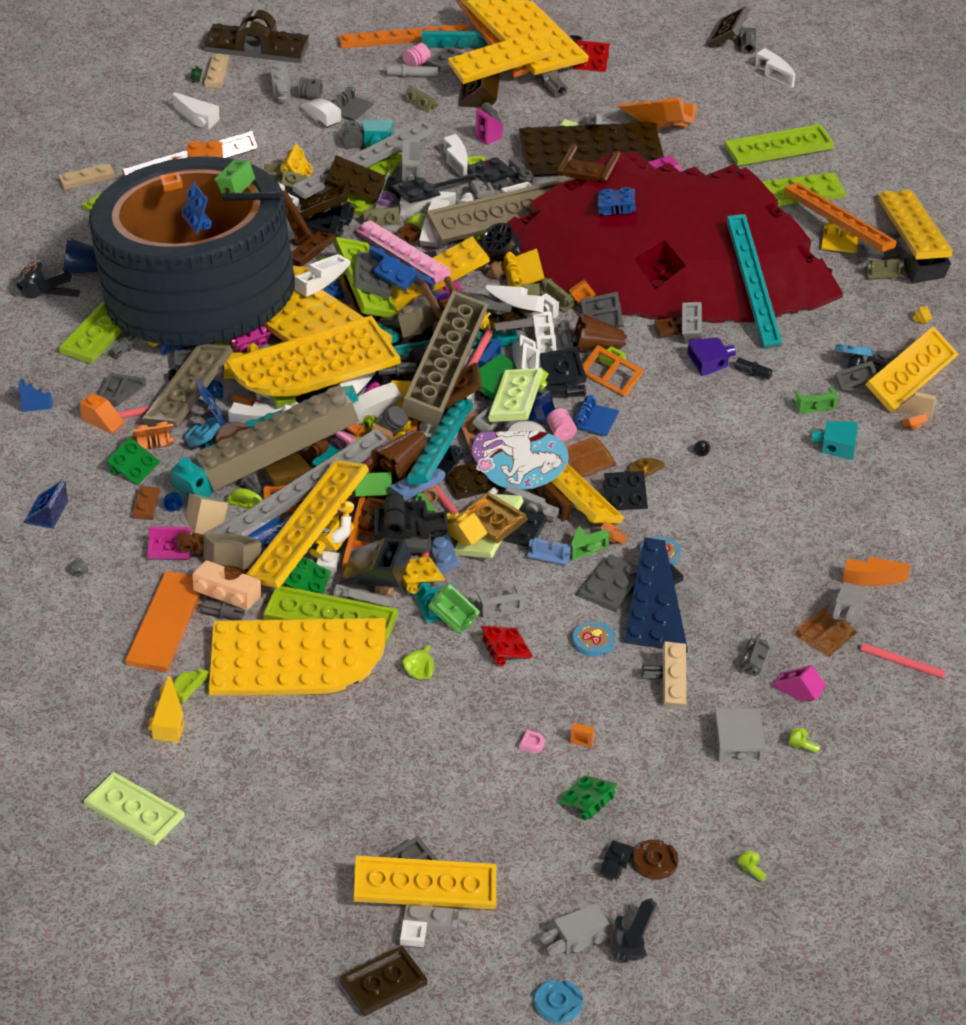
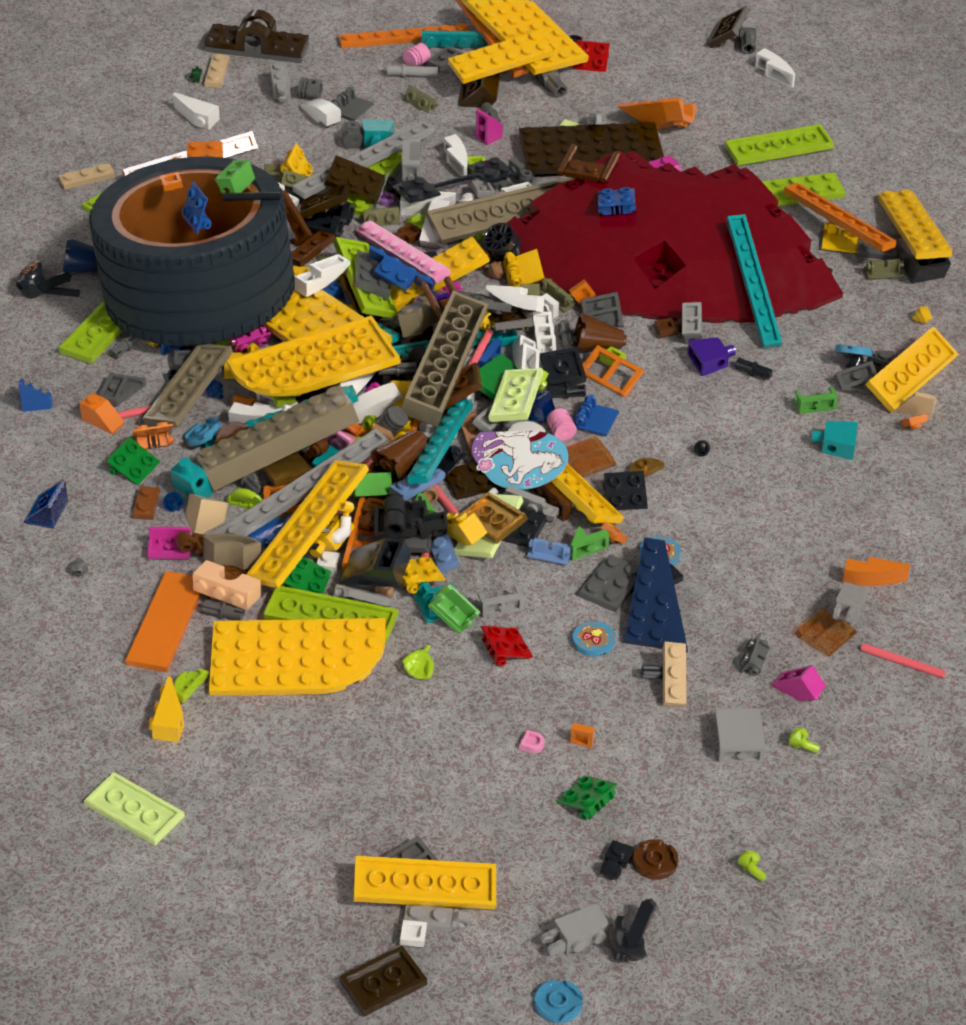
blue piece [196,380,227,426] -> none

